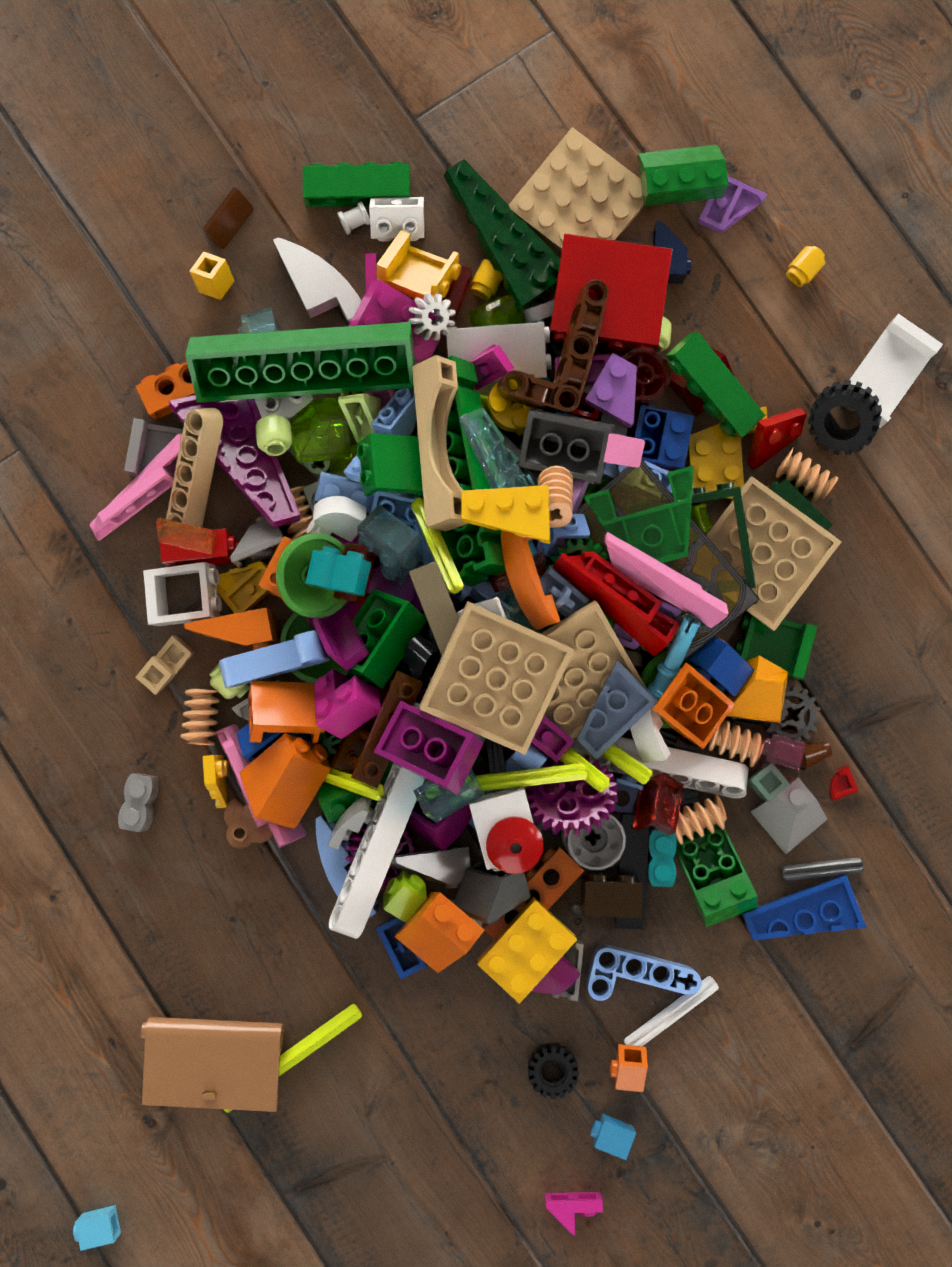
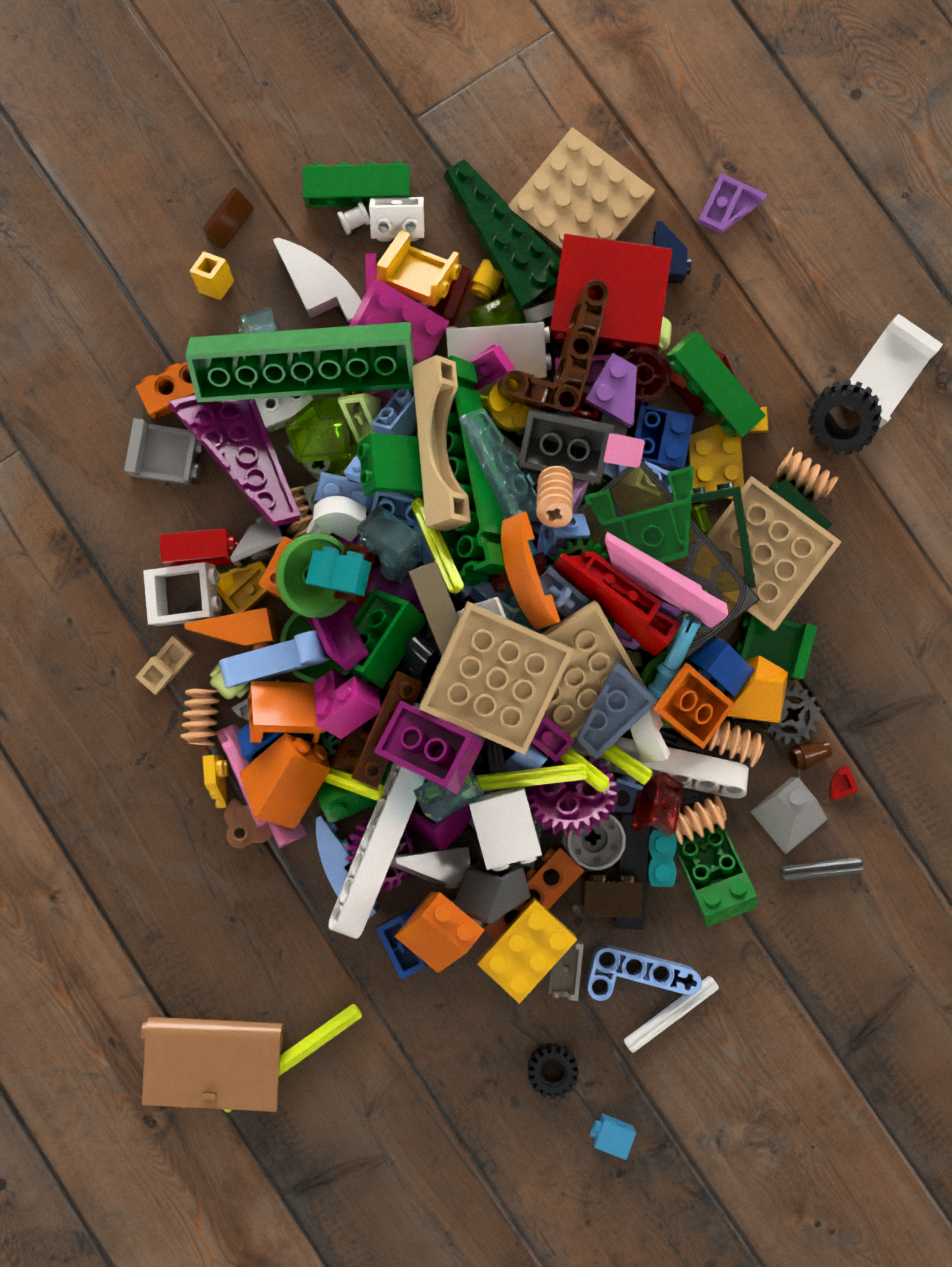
medium azure brick [73,1205,121,1251] -> none
bright pink wedge [89,433,182,541] -> none
light grey brick [118,773,160,832] -> none
clear orange slope [156,517,217,554] -> none
tan beam [166,408,223,534] -> none
yellowish green head [255,413,293,456] -> none
light grey slope [328,796,374,850] -> none
lime brick [383,870,427,923] -> none
white gear [409,293,456,341] -> none
yellow wing [461,485,550,544] -> none
red dish [486,817,543,874] -> none
magenta slope [531,956,580,995] -> none
dark pink slope [545,1192,603,1236] -> none
orange brick [610,1044,648,1092] -> none
green slope [638,145,729,207] -> none
blue wing [742,875,867,940] -> none
red wing [747,408,807,469] -> none
sand green panel [747,762,790,802] -> none
clear pink brick [762,734,806,770] -> none
yellow brick [786,246,826,287] -> none

